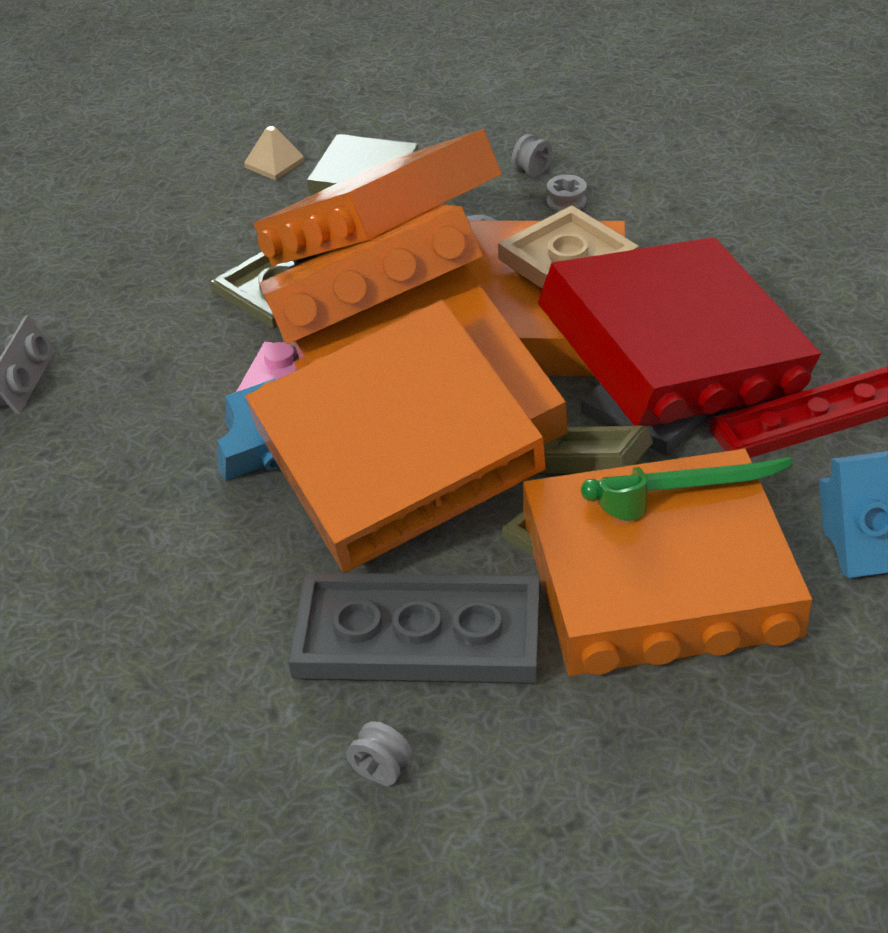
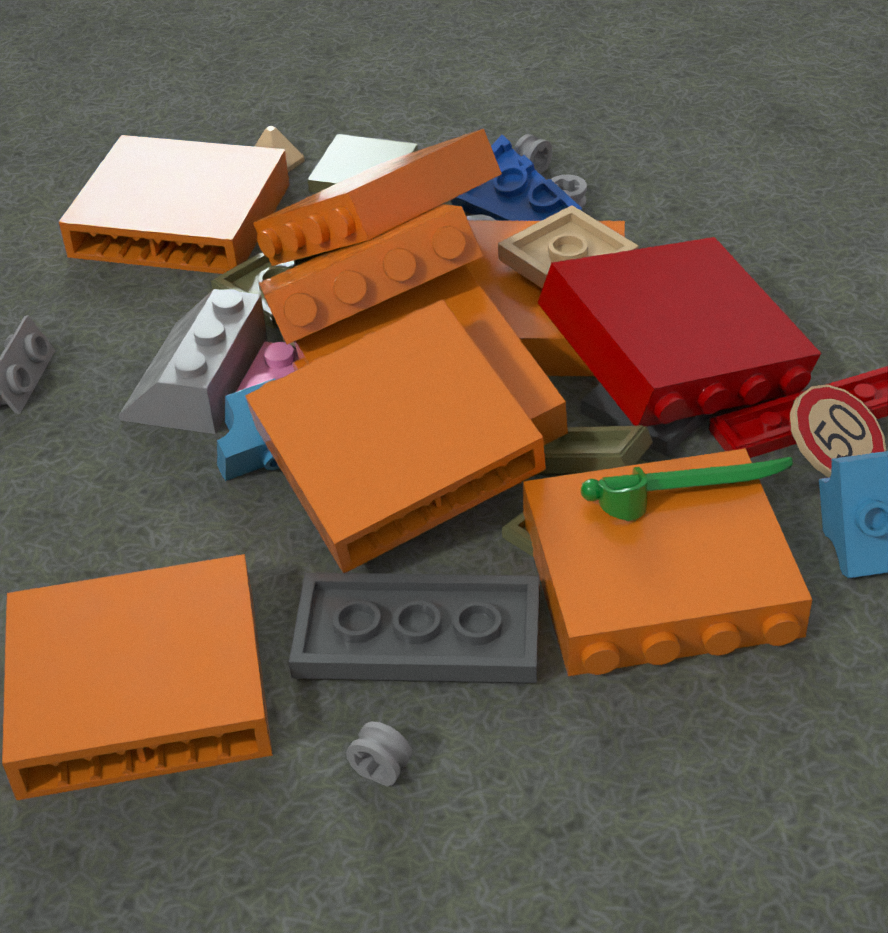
none -> orange brick [2,554,273,800]
none -> brick [59,135,290,274]
none -> light grey slope [119,289,268,434]
none -> blue wing [450,135,583,221]
none -> piece [790,384,886,478]

